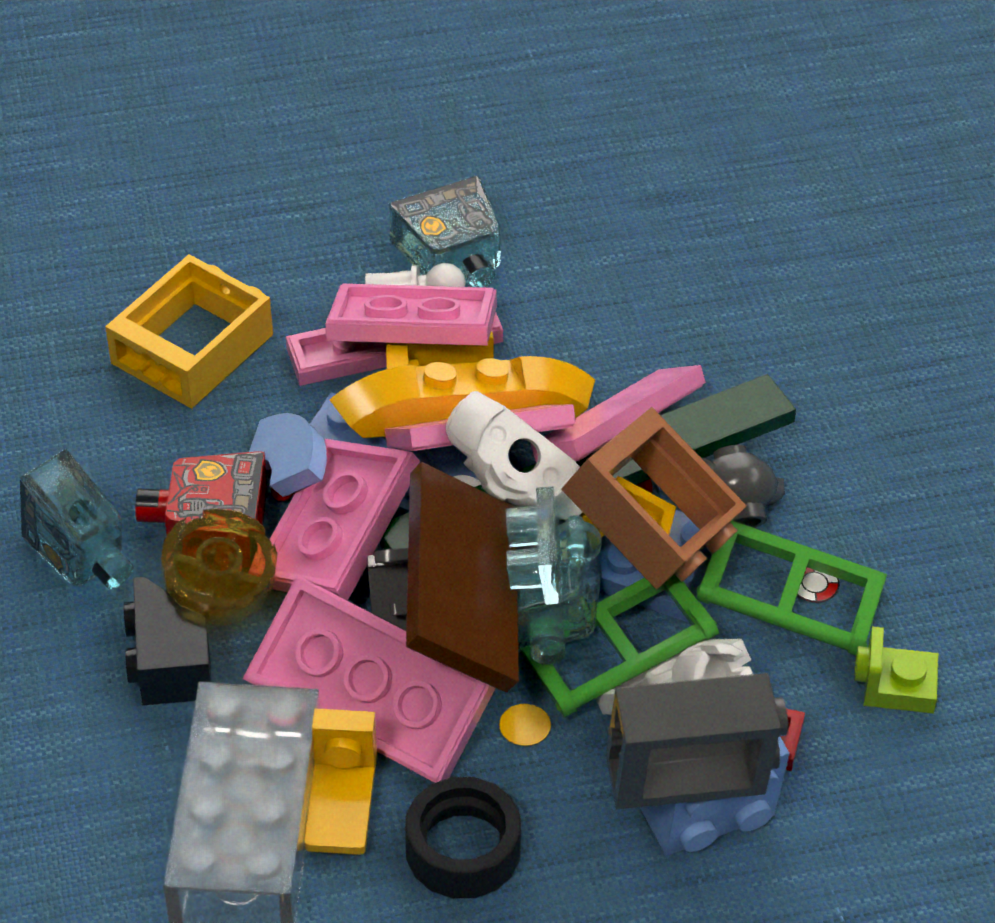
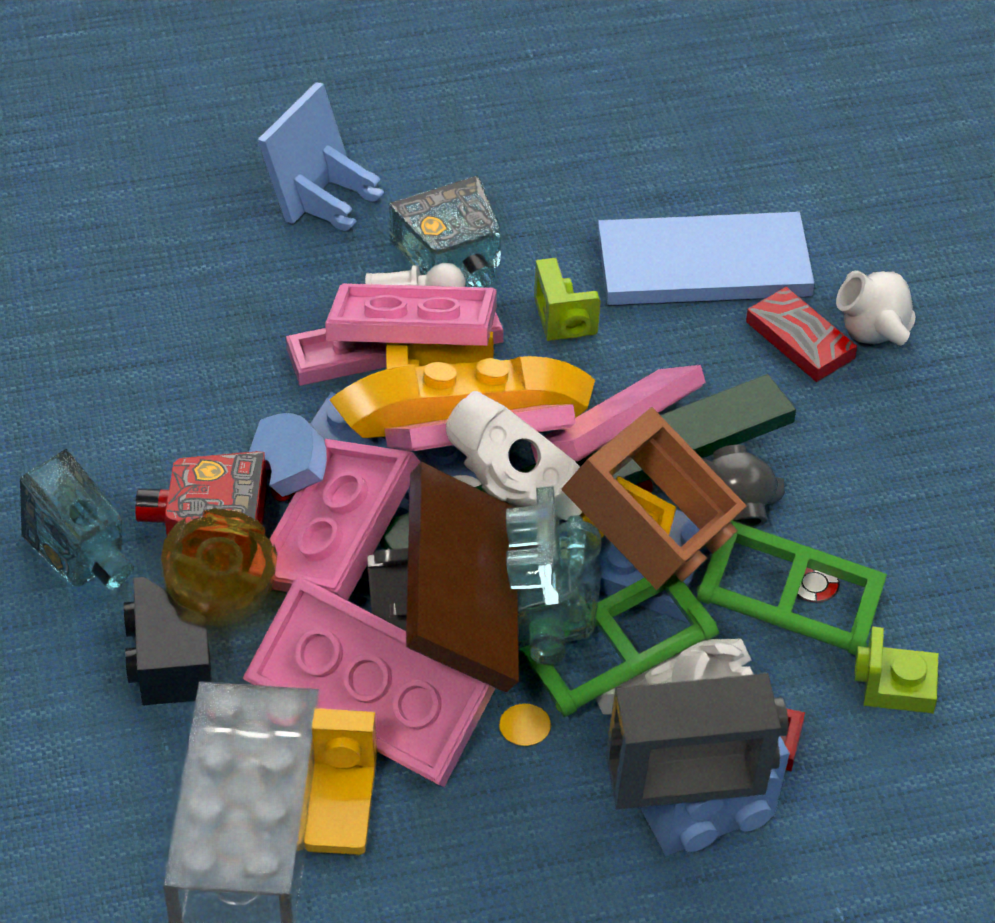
yellow window [105,254,273,409] -> none
black tyre [405,777,521,898] -> none
none -> light blue plate [257,82,384,231]
none -> lime bracket [534,258,601,341]
none -> light blue tile [598,212,814,305]
none -> red tile [746,287,857,382]
none -> white piece [836,271,915,346]

